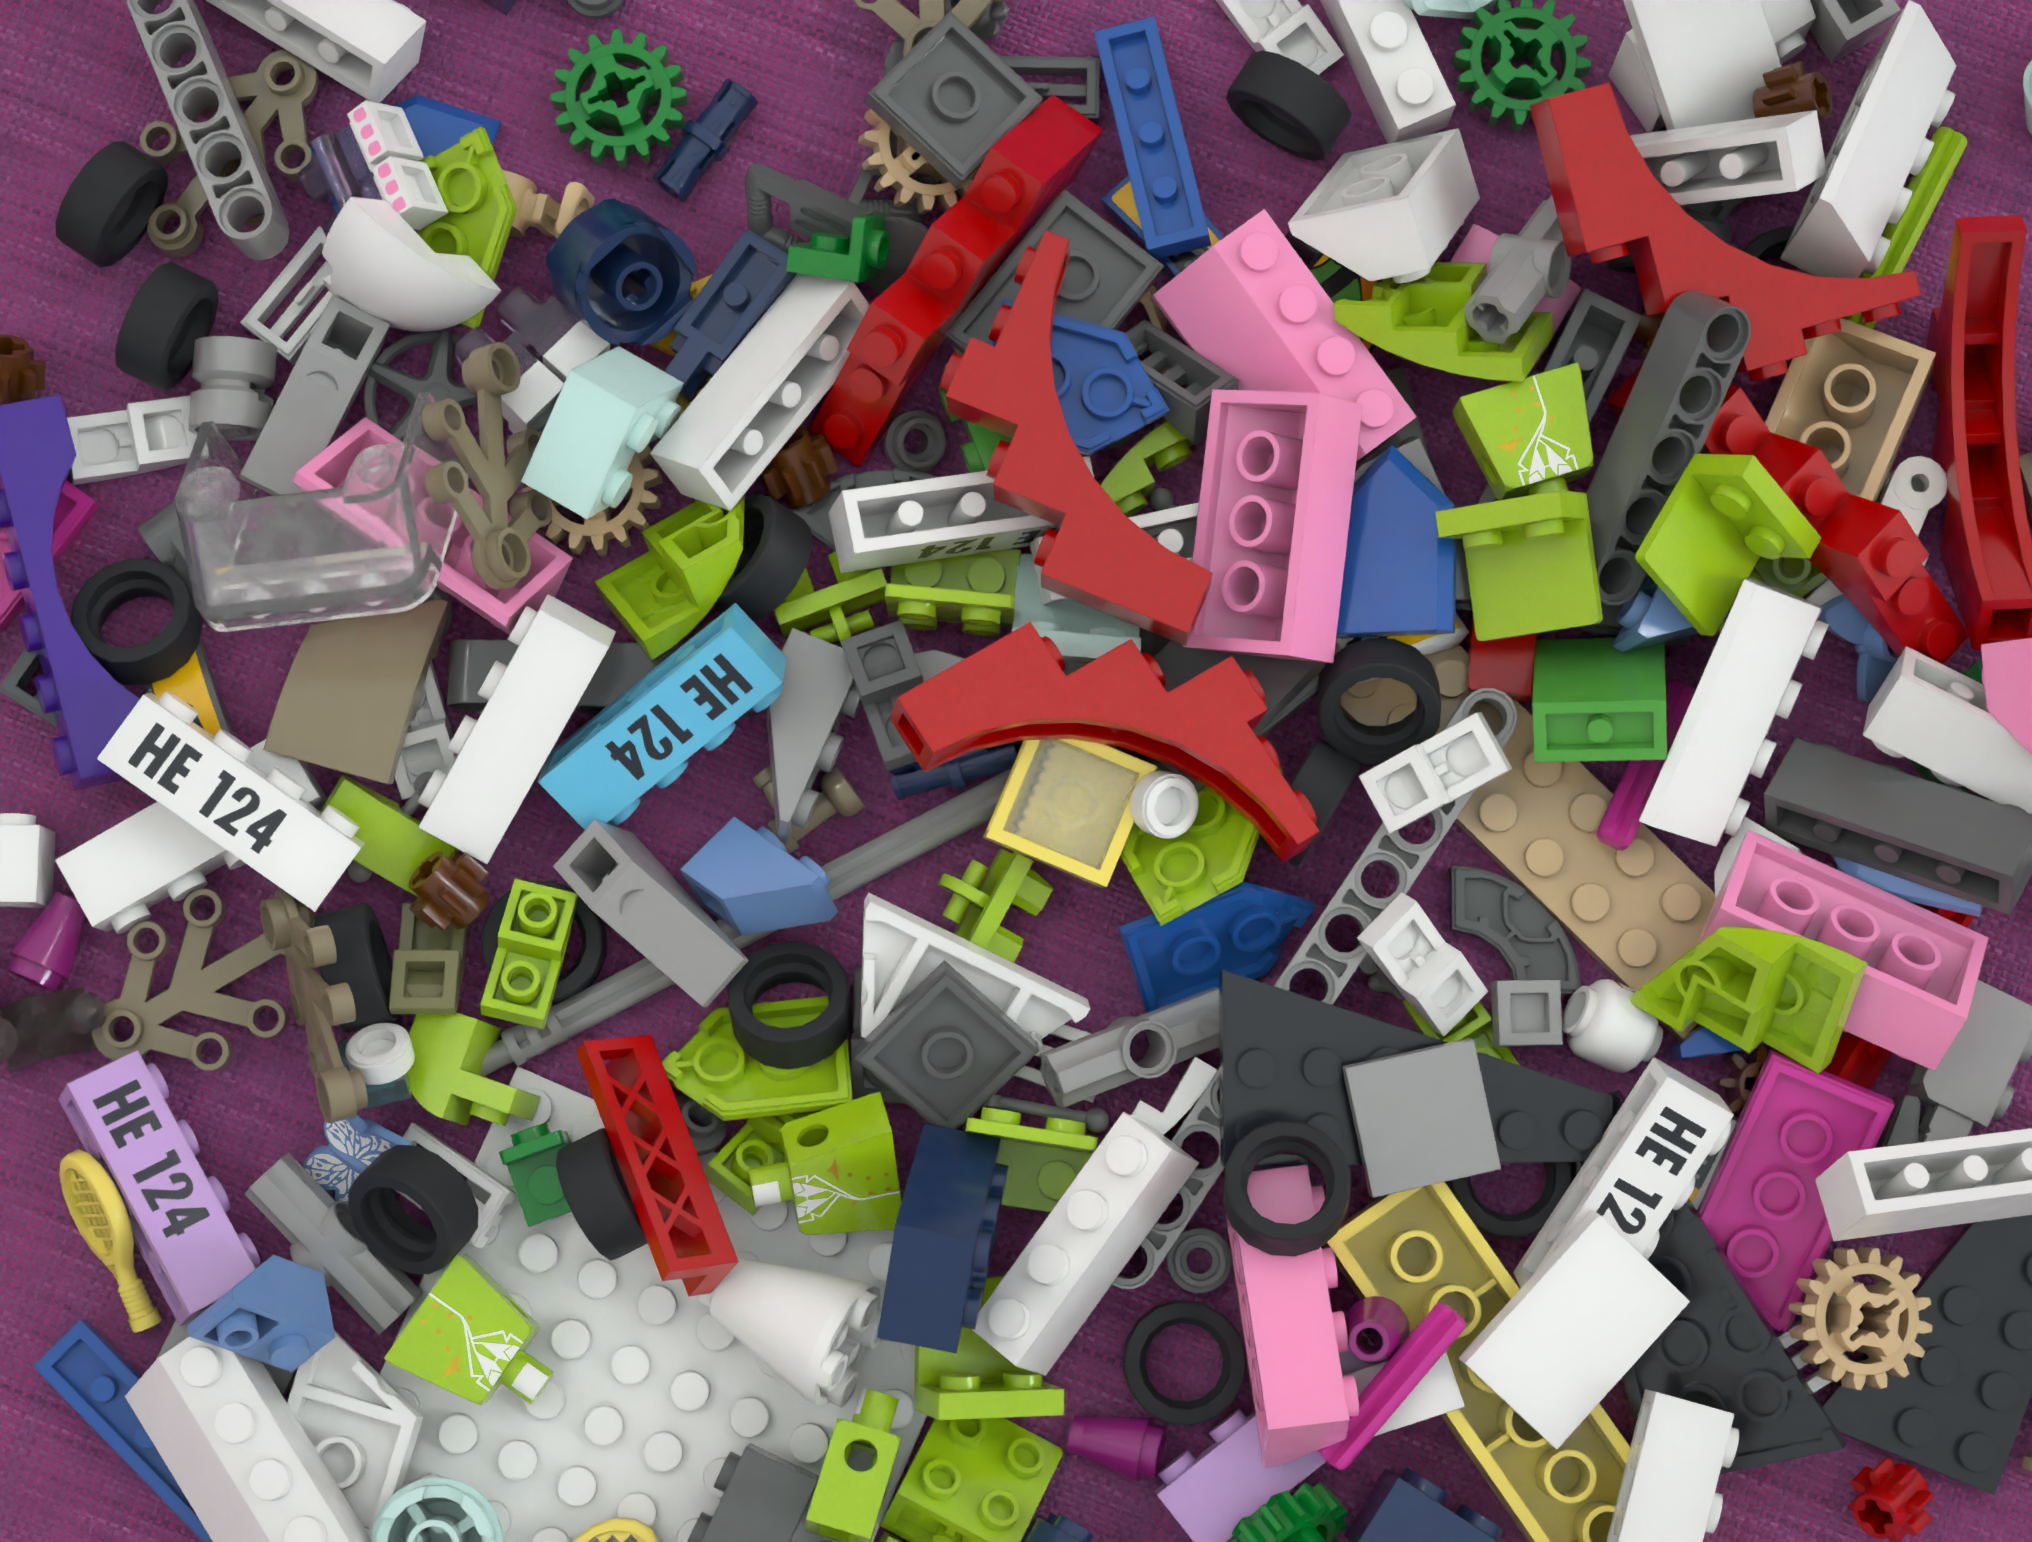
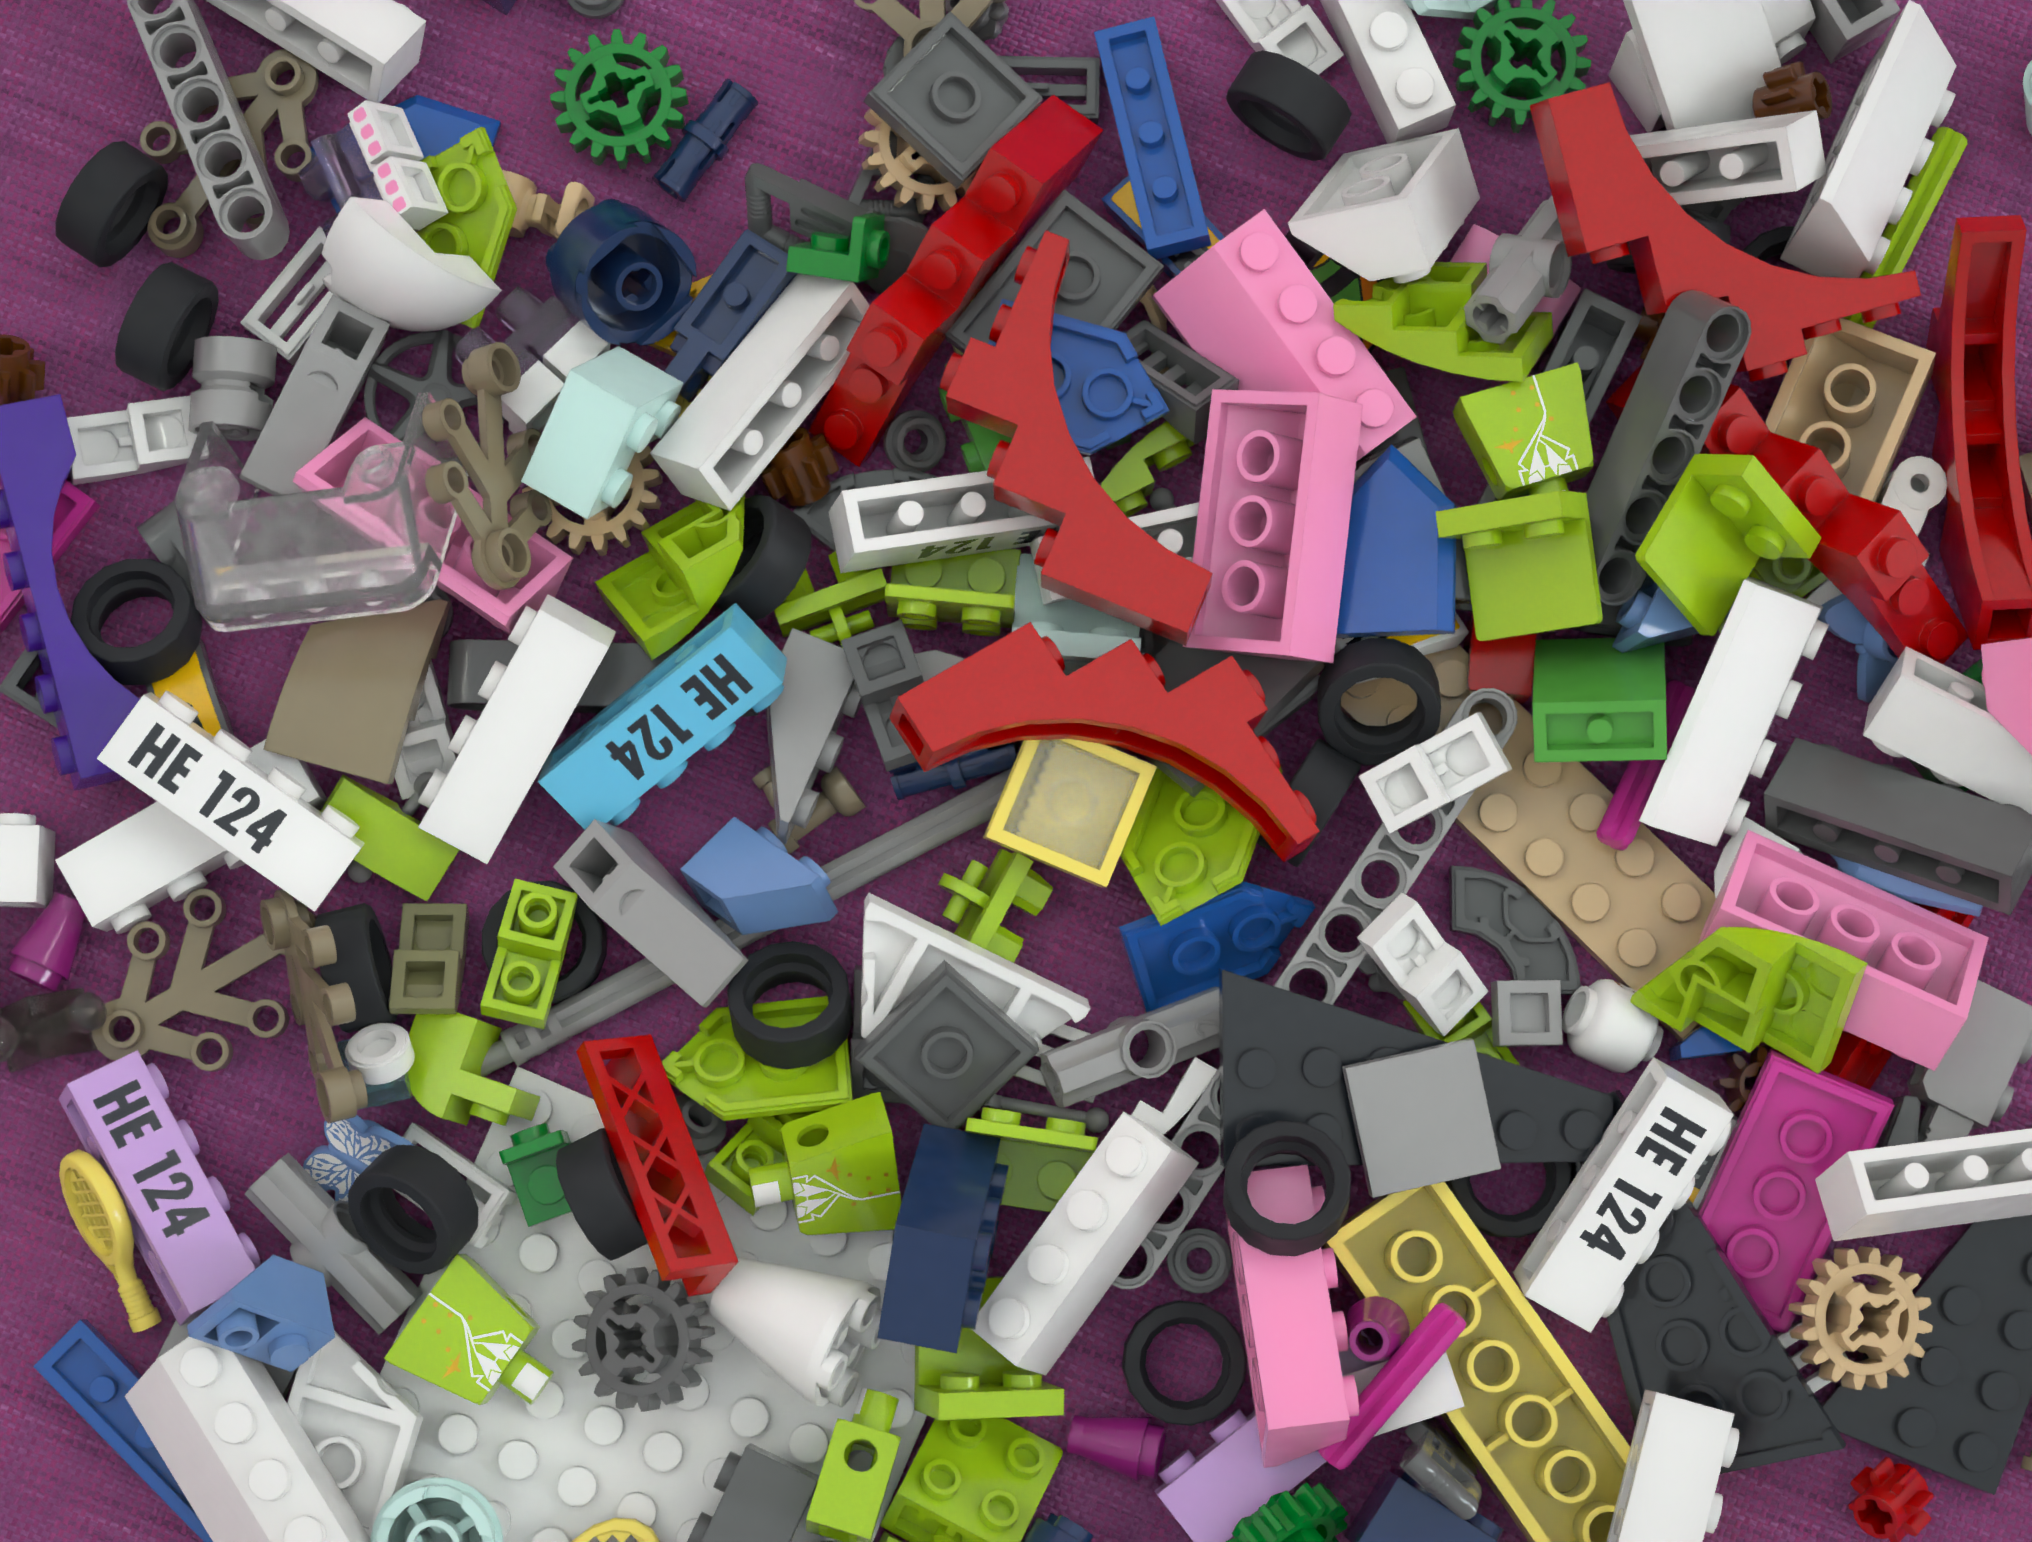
reddish brown gear [408,850,489,930] -> none
white tile [1130,770,1199,839] -> none
white tile [1458,1210,1690,1449] -> none
none -> dark grey gear [572,1267,715,1412]
none -> dark grey piece [1400,1417,1482,1520]

